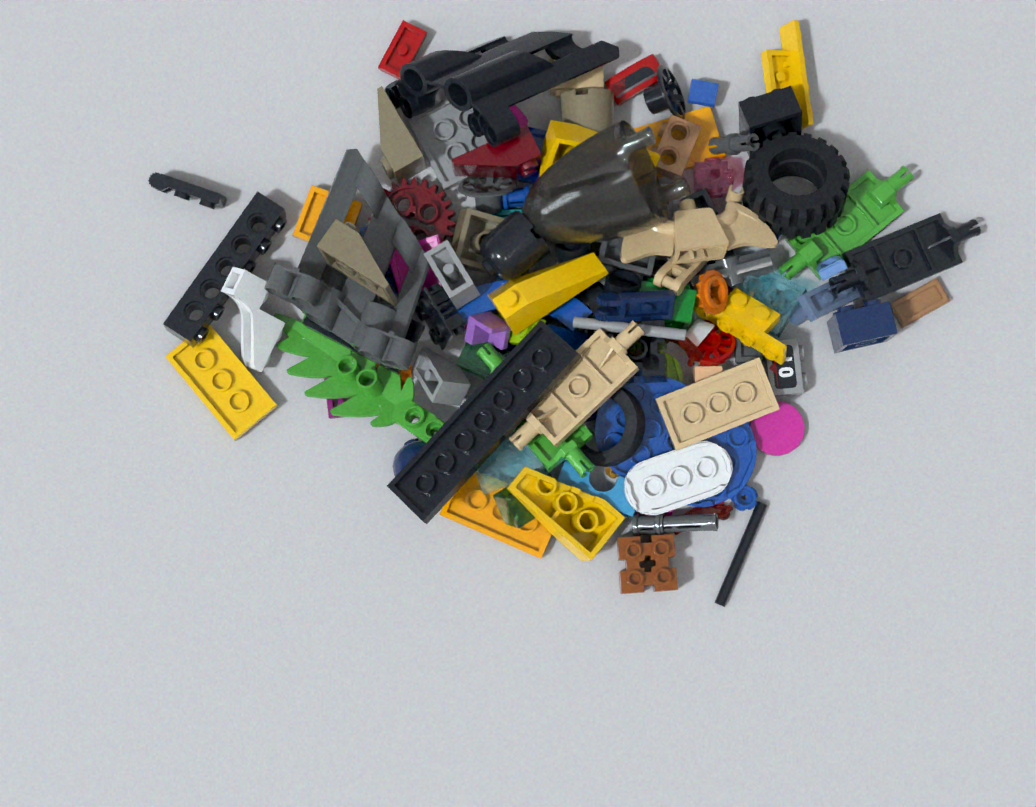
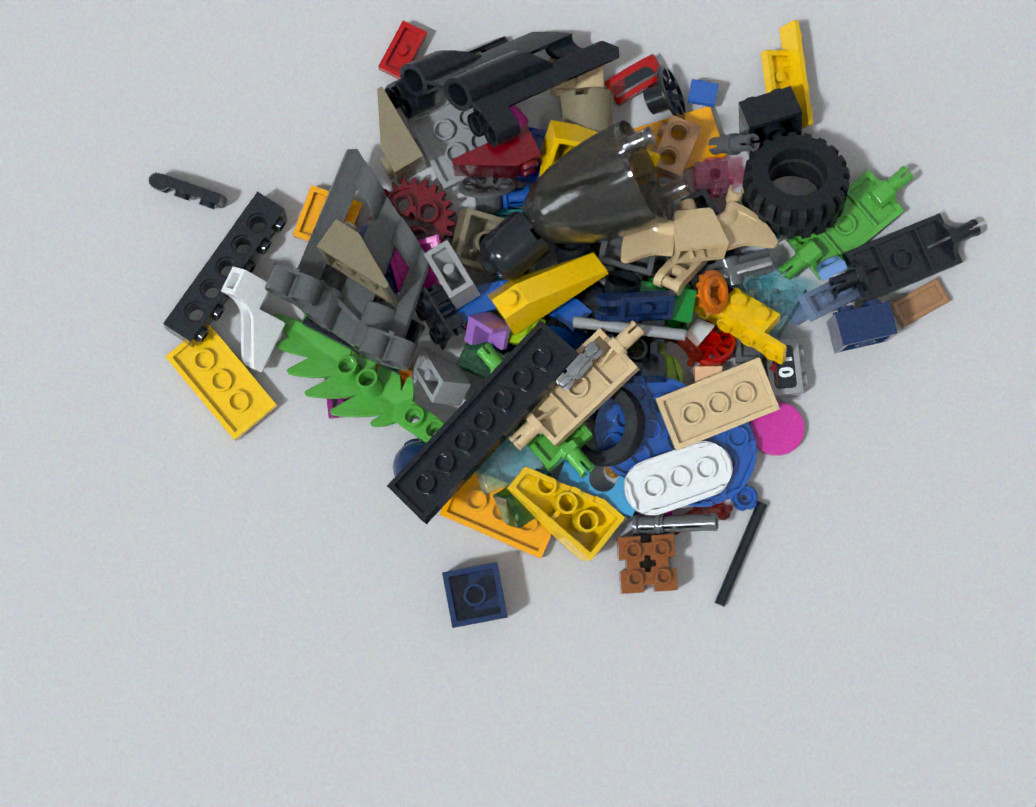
none -> dark blue brick [442,562,508,628]
none -> flat silver axle [556,341,603,391]

